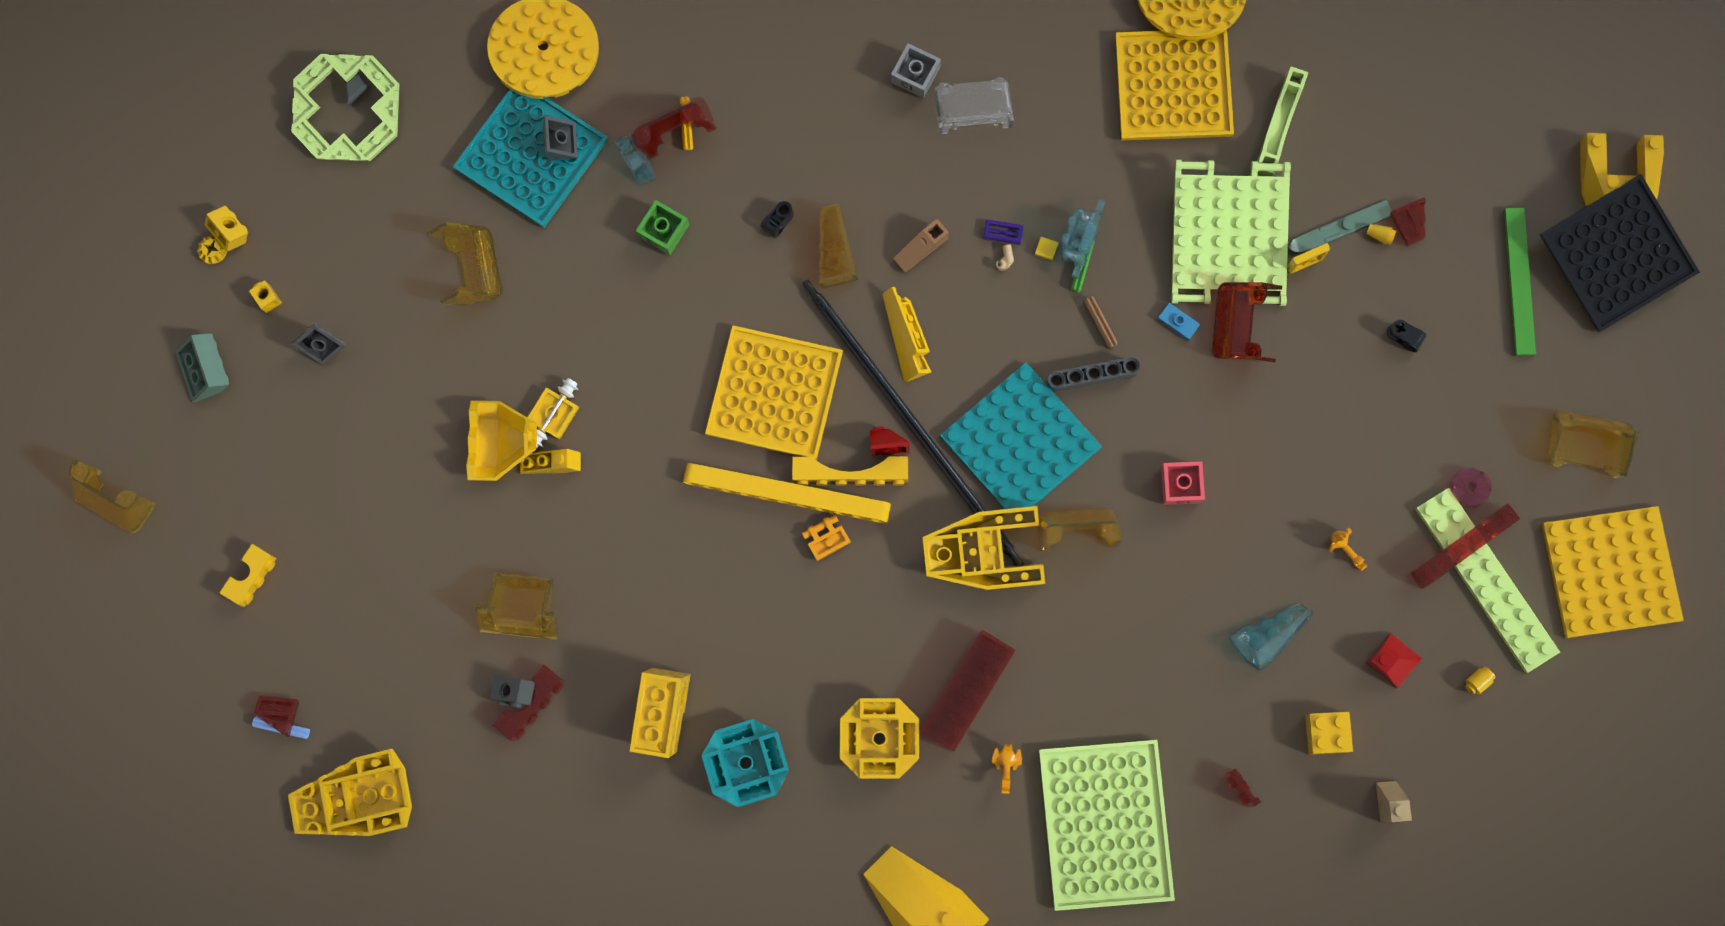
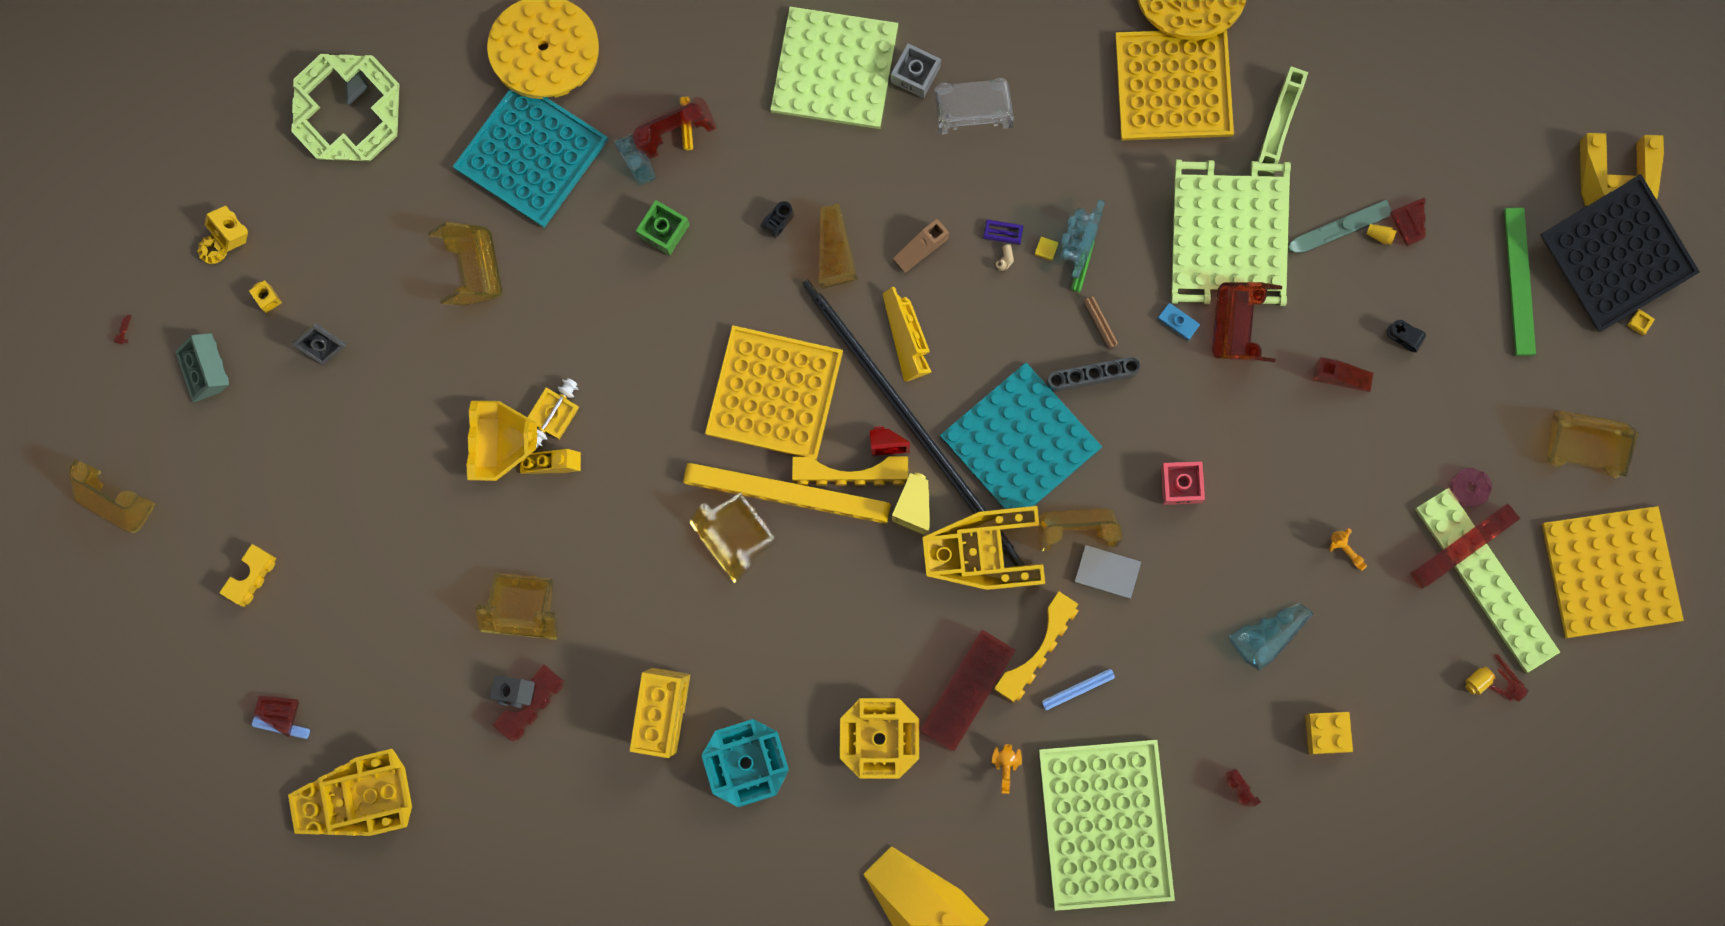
dark grey slope [543,116,578,161] -> none
light orange plate [802,515,851,562] -> none
yellow tile [1287,243,1330,274] -> none
red slope [1366,633,1422,688] -> none
tan slope [1376,781,1412,823] -> none
none -> clear red piece [114,315,132,344]
none -> clear yellow windscreen [690,493,775,583]
none -> yellowish green plate [771,7,898,129]
none -> light yellow slope [892,472,930,536]
none -> yellow arch [994,592,1079,703]
none -> light blue axle [1042,669,1115,710]
none -> light grey tile [1074,545,1141,599]
none -> clear red slope [1313,357,1374,392]
none -> clear red plant [1488,654,1528,702]
none -> yellow tile [1627,309,1655,336]

